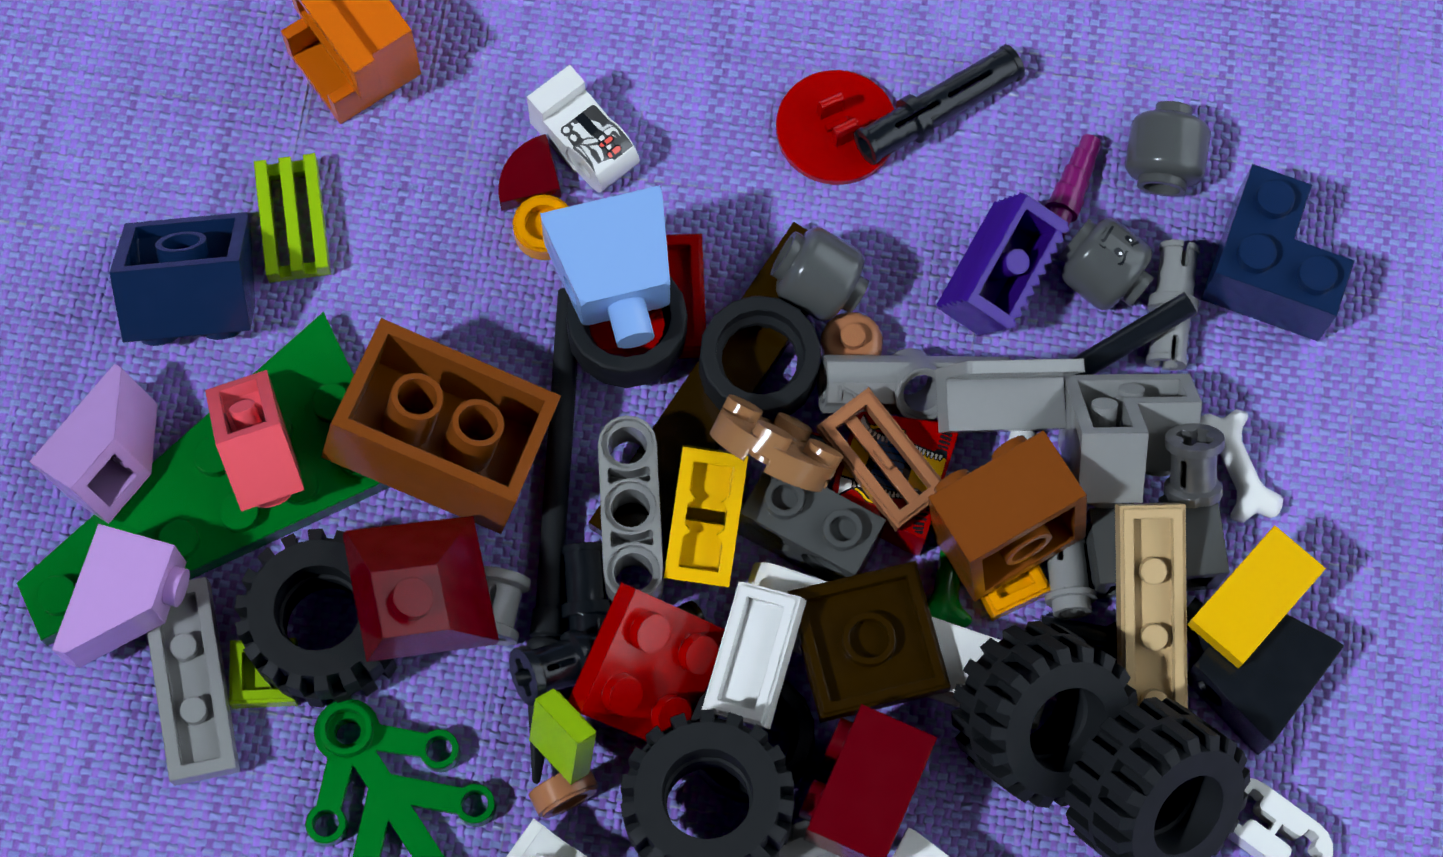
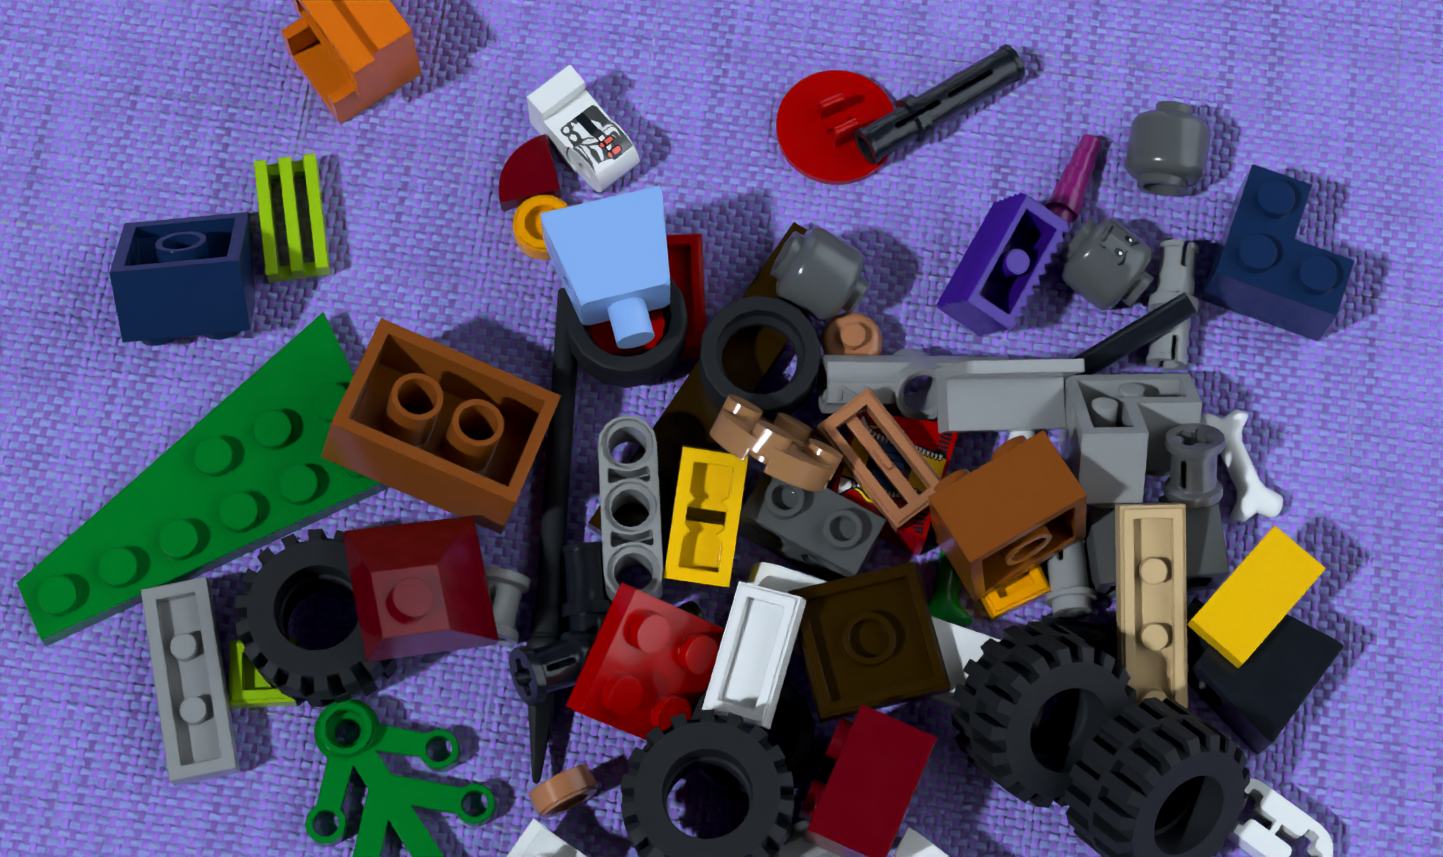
lavender slope [29,364,158,524] -> none
lavender slope [52,524,190,668] -> none
coral slope [205,370,305,512] -> none
lime tile [529,688,596,785] -> none

